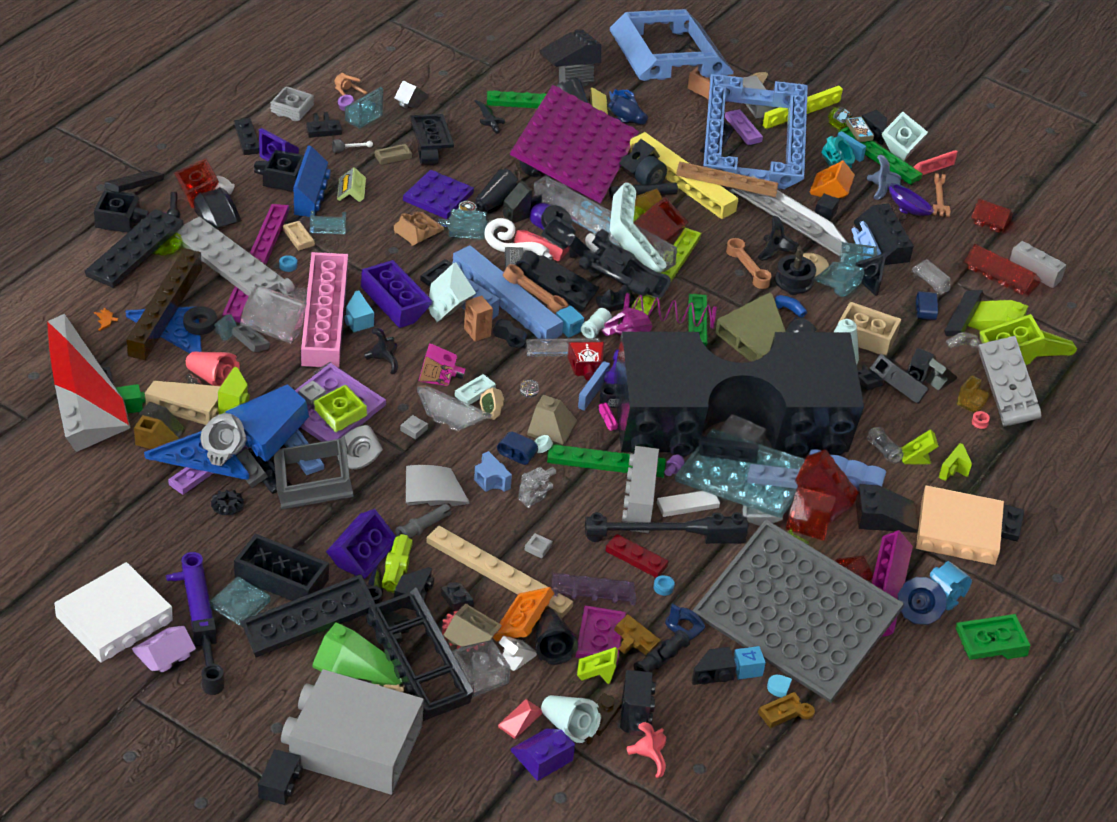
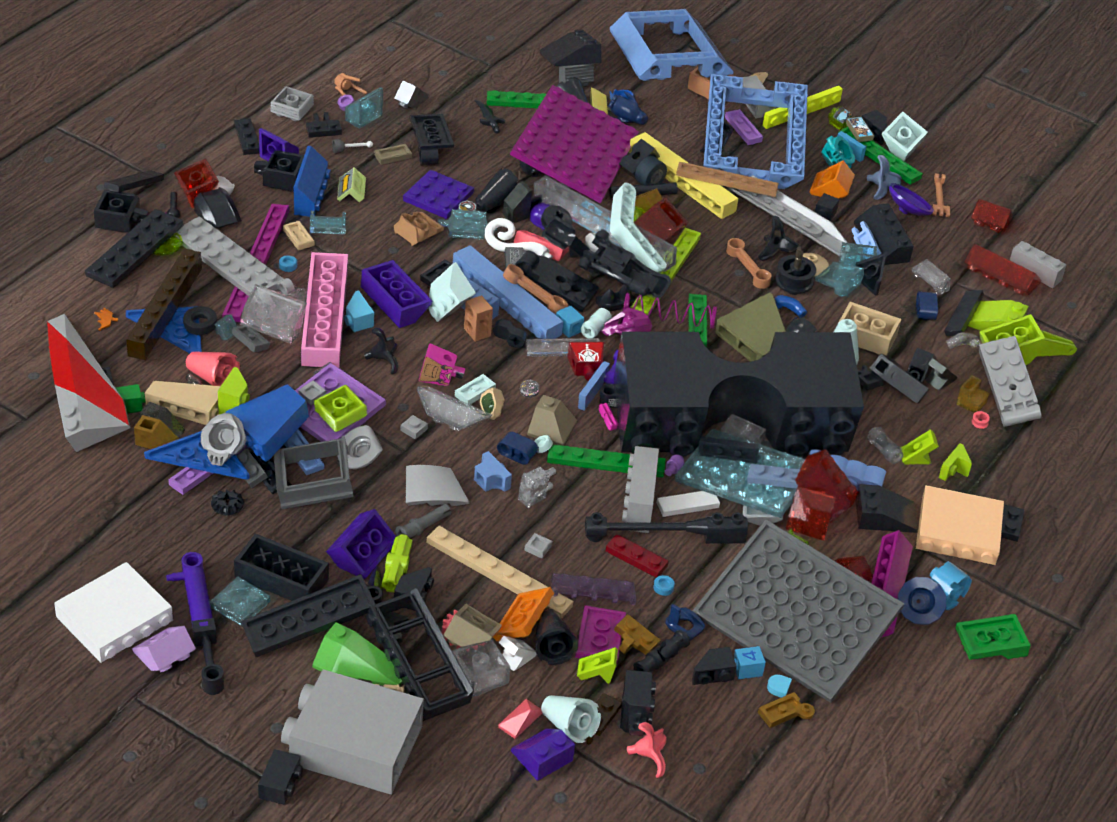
black plate [441,582,474,611] -> none
coral slope [913,150,958,175] -> none

